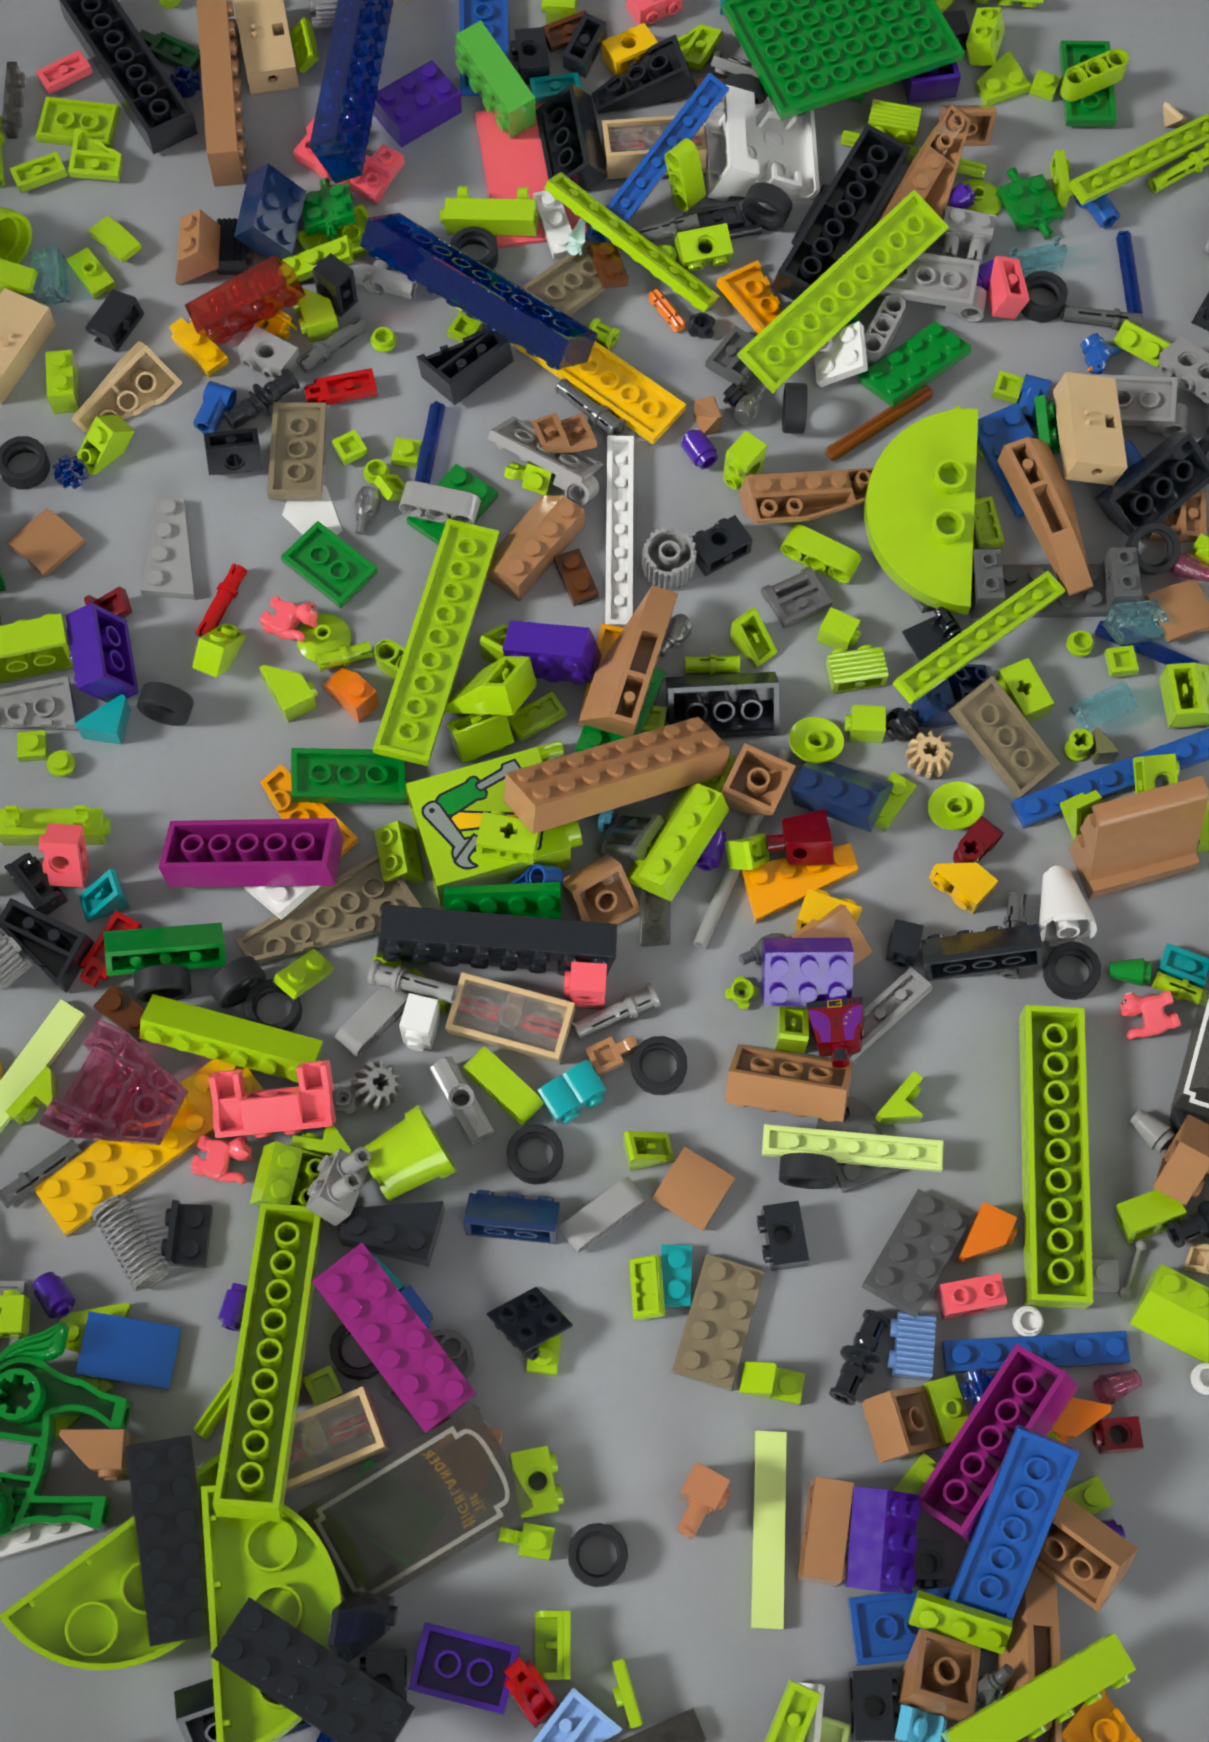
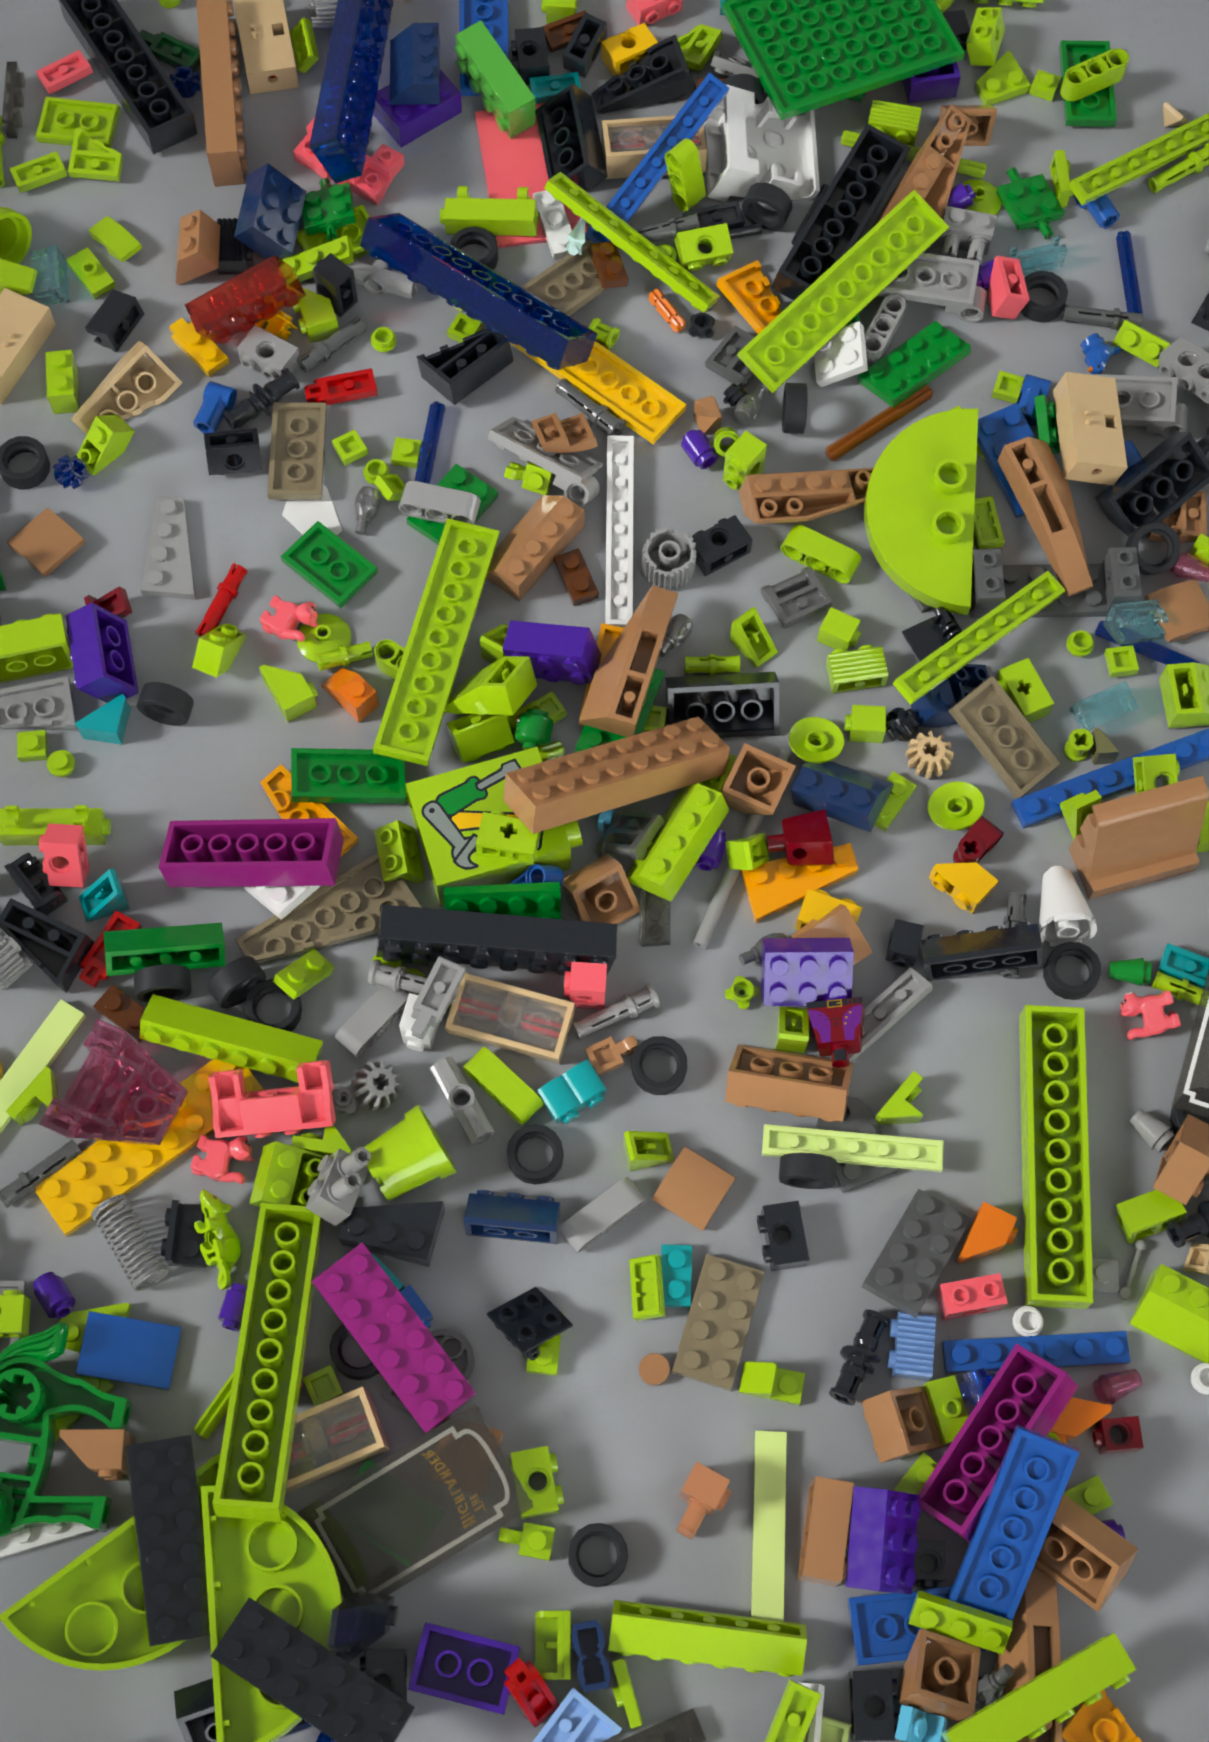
none -> lime animal [194,1189,242,1290]
none -> dark blue slope [390,23,440,105]
none -> light grey hinge [411,956,466,1040]
none -> green head [515,709,554,750]
none -> dark blue brick [572,1620,610,1693]
none -> lime brick [608,1600,807,1677]
none -> medium nougat tile [639,1353,670,1386]
none -> lime brick [713,427,739,457]

